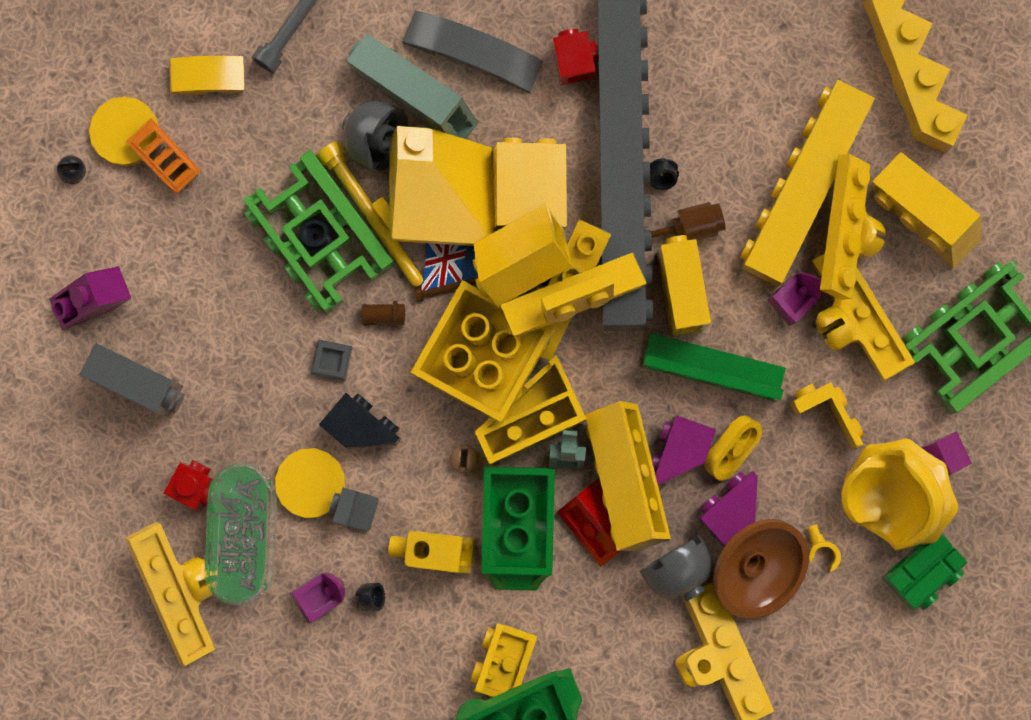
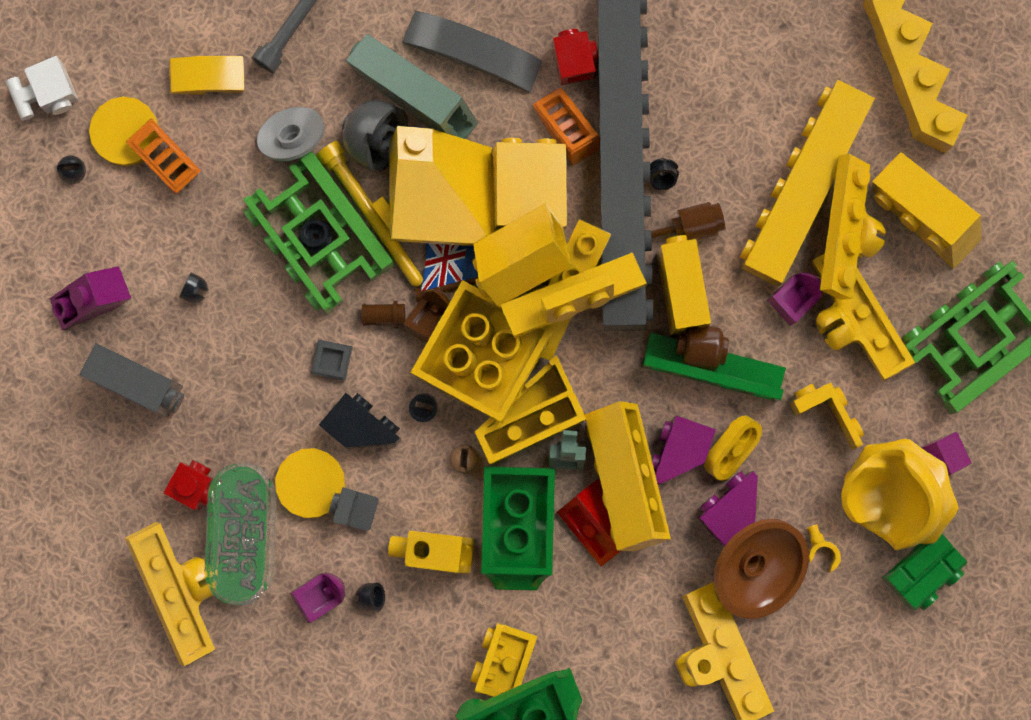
dark grey cylinder [639,535,712,601] -> none
none -> white brick [5,56,79,121]
none -> black hinge [179,272,209,303]
none -> light grey dish [257,107,324,161]
none -> reddish brown plate [403,289,450,343]
none -> black hinge [409,393,438,422]
none -> orange slope [533,87,600,165]
none -> reddish brown head [676,326,729,372]

